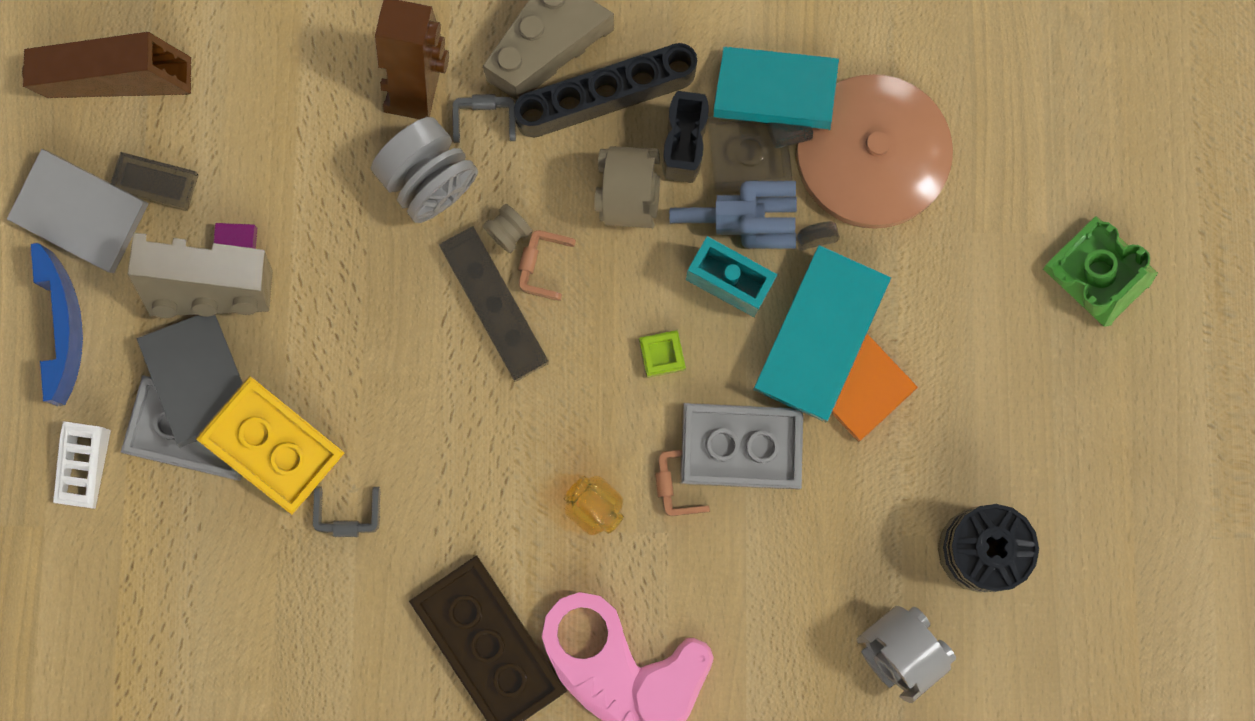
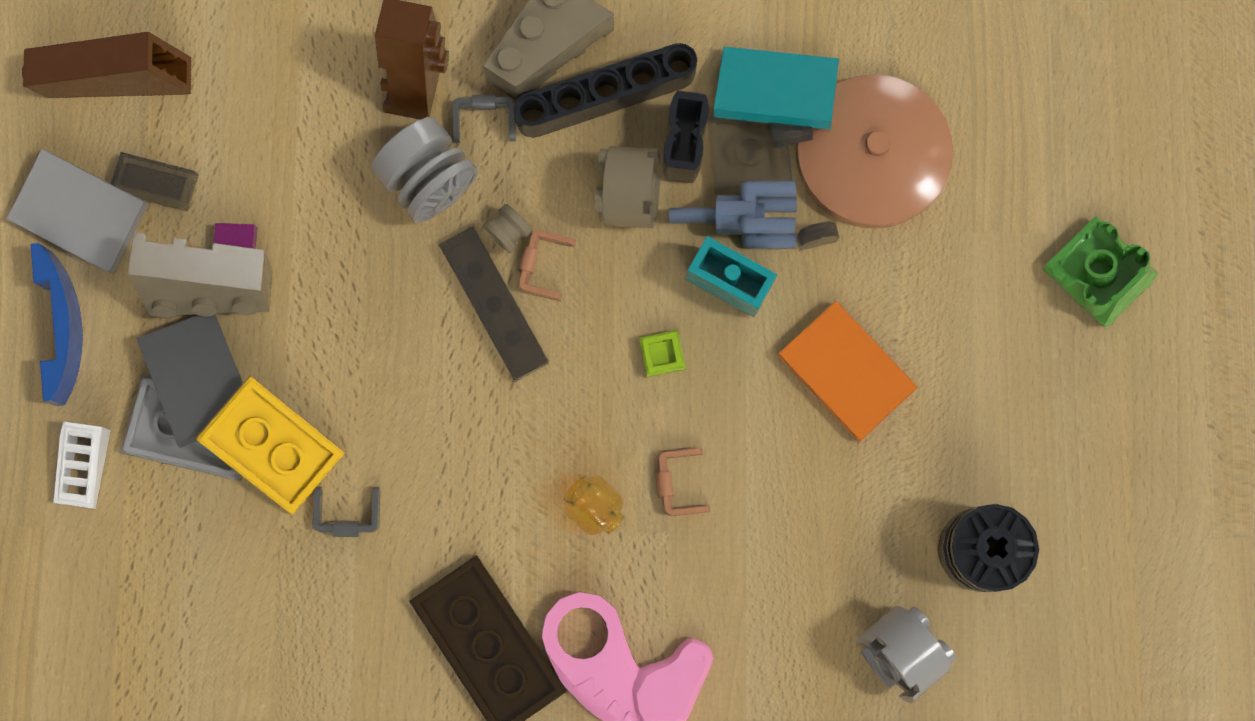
light grey tile [680,403,803,490] -> none
teal tile [753,245,891,423] -> none

